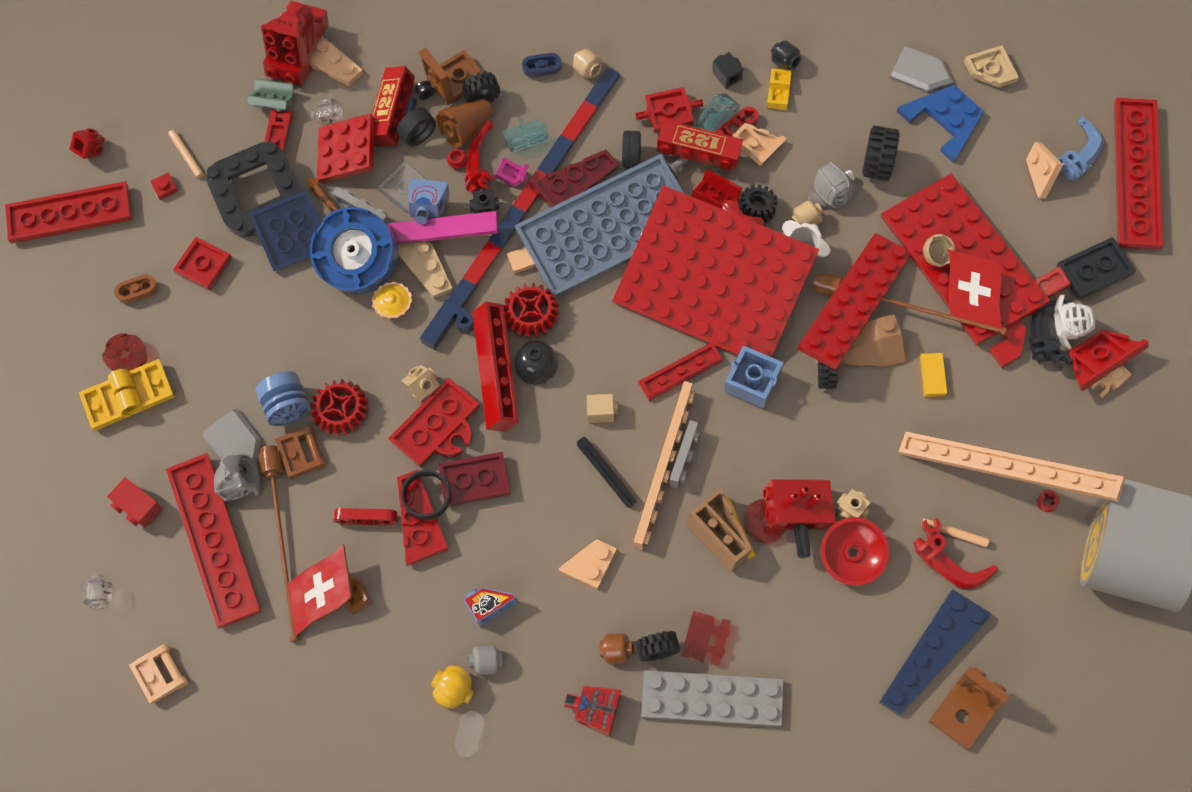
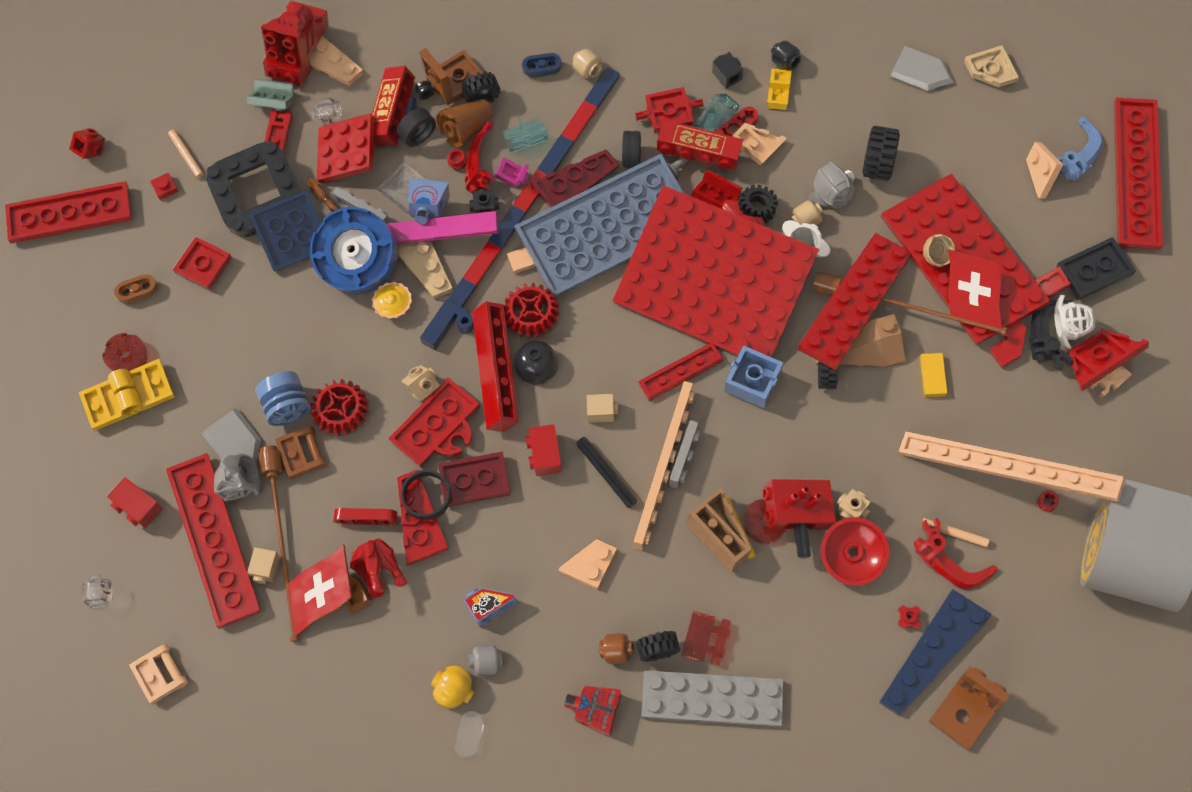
blue wing [897,85,984,163] -> none
none -> tan brick [247,547,281,584]
none -> red piece [350,538,408,599]
none -> red brick [525,424,562,476]
none -> red plate [898,605,921,629]

